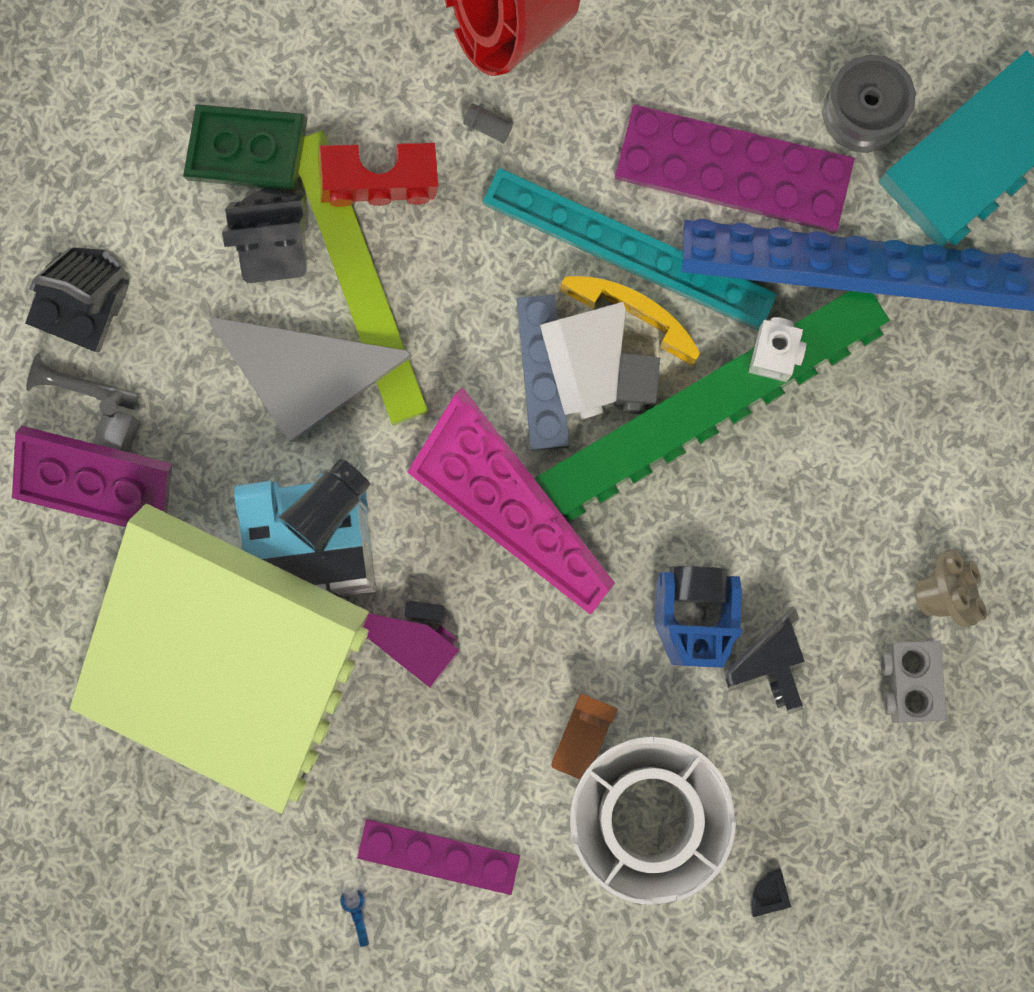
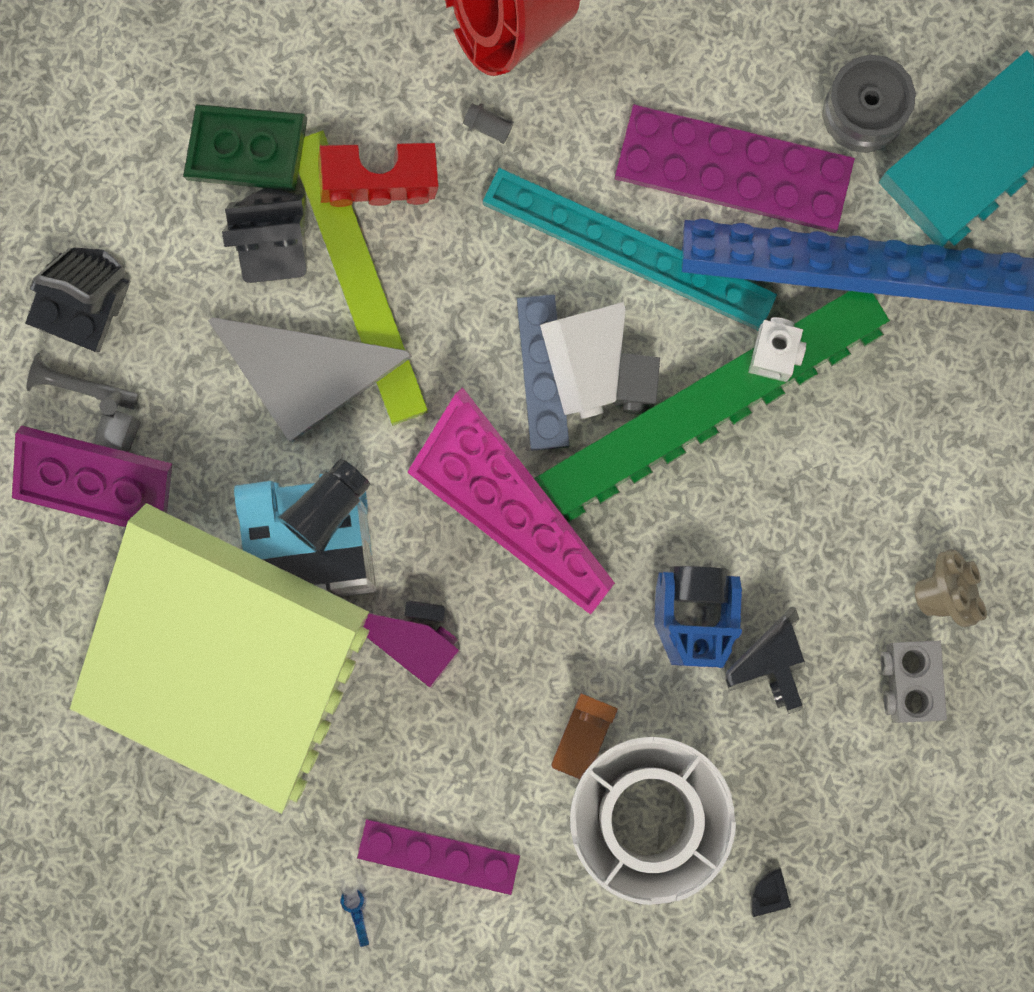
yellow slope [561,276,700,366] -> none

